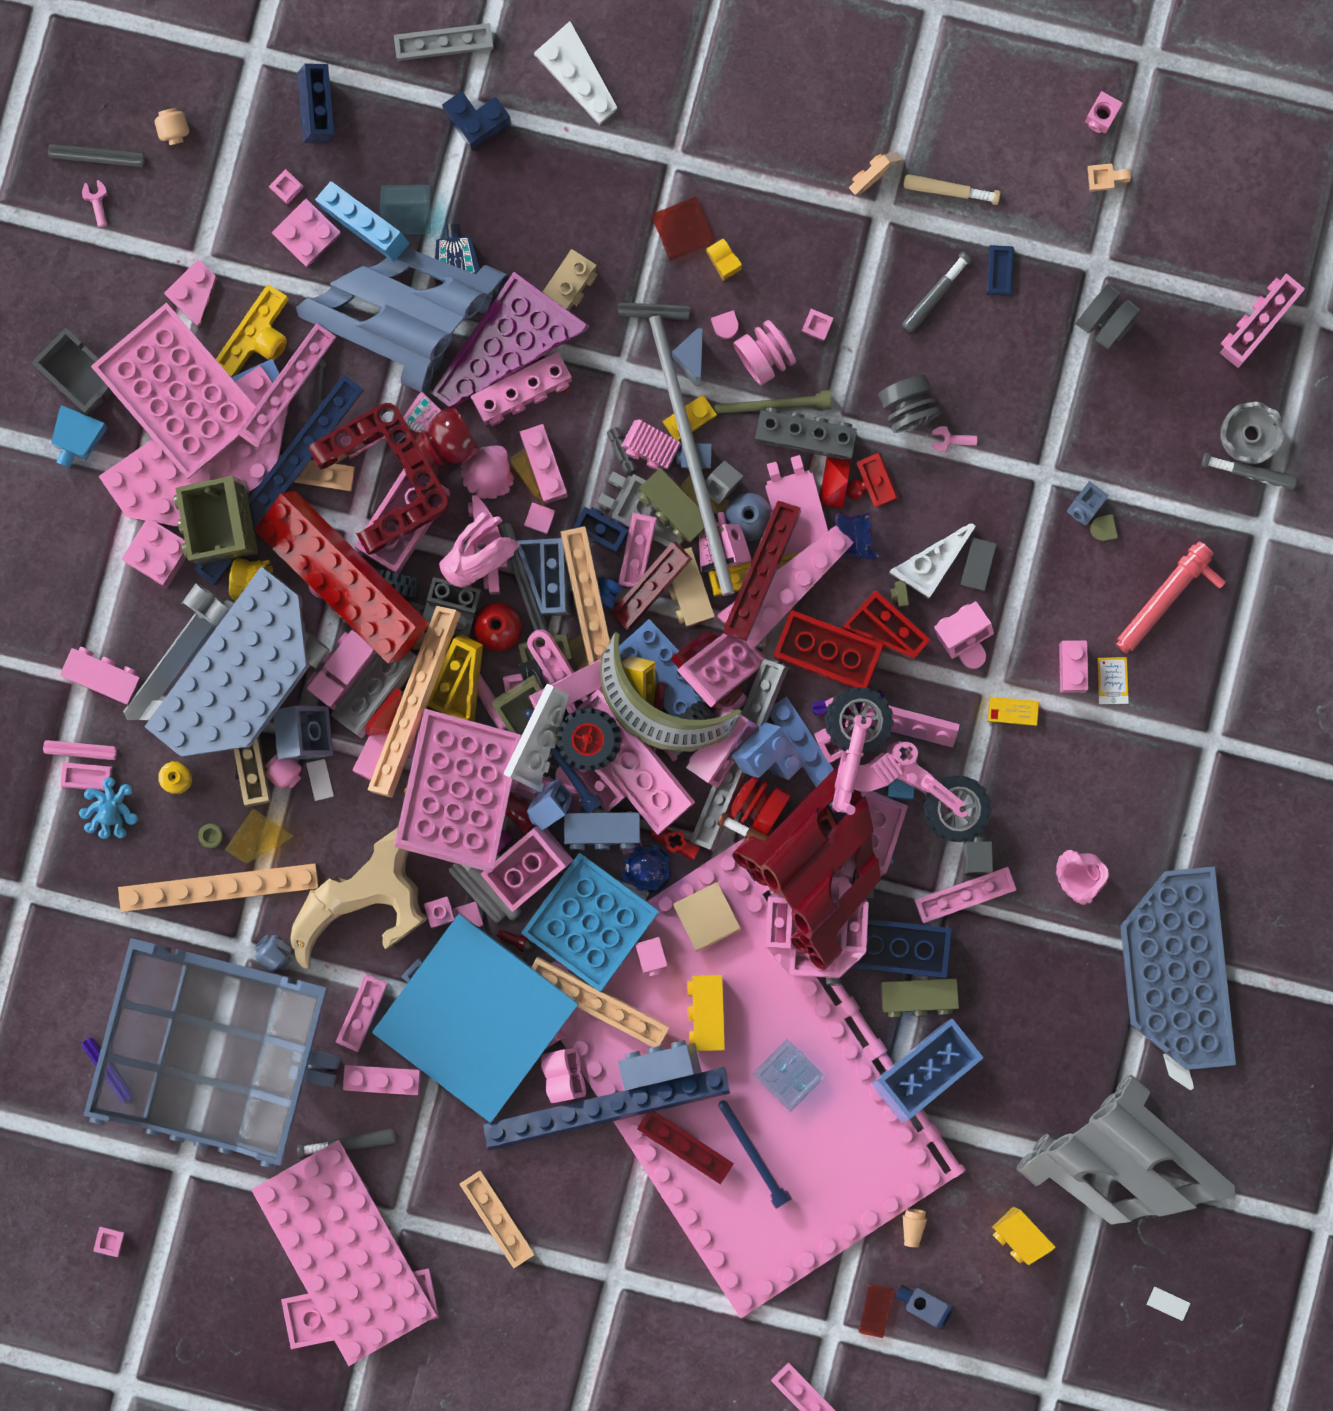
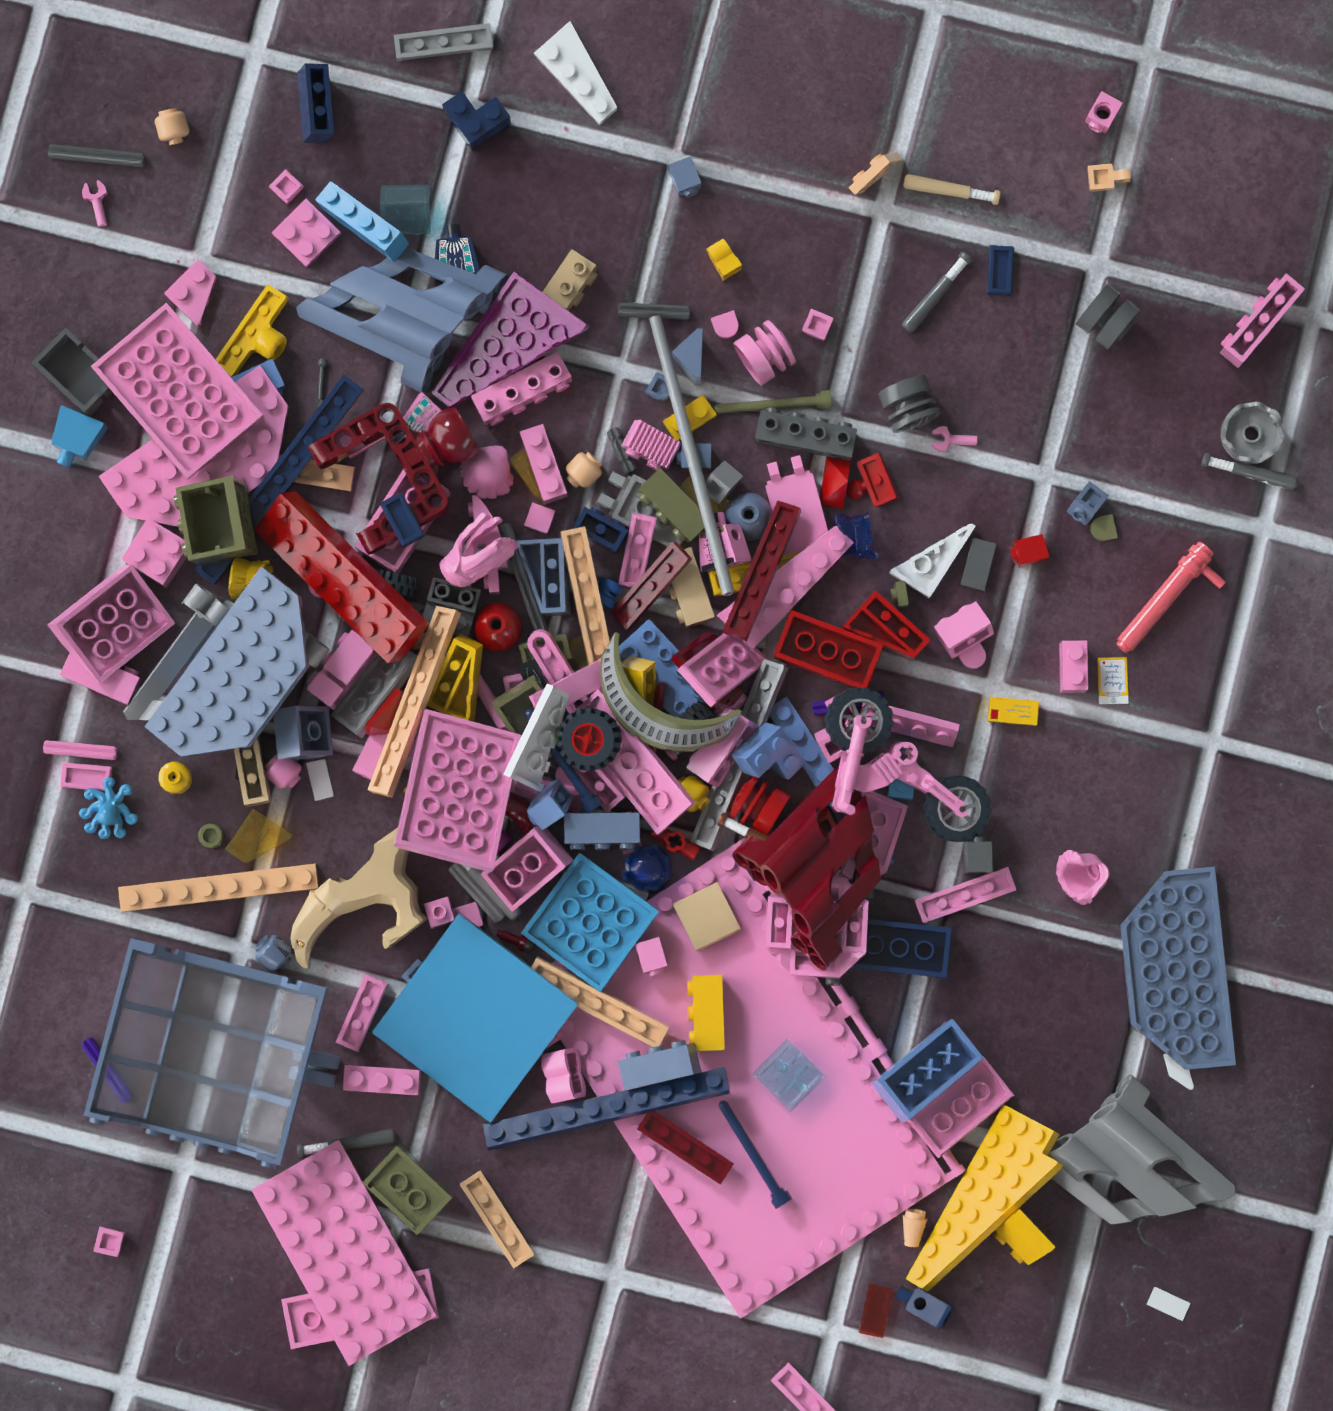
bright pink tile [237,323,336,448] -> none
clear red tile [651,197,714,260] -> none
olive brick [881,979,959,1017] -> none
none -> bright pink slope [48,564,175,684]
none -> olive container [362,1144,455,1235]
none -> dark blue tile [379,492,425,548]
none -> light nougat head [566,452,602,488]
none -> sand blue tile [645,372,670,402]
none -> sand blue brick [668,156,701,198]
none -> yellow head [678,775,710,812]
none -> yellow wing [906,1105,1063,1292]
none -> bright pink tile [908,1056,1014,1158]
none -> red brick [1010,534,1049,568]

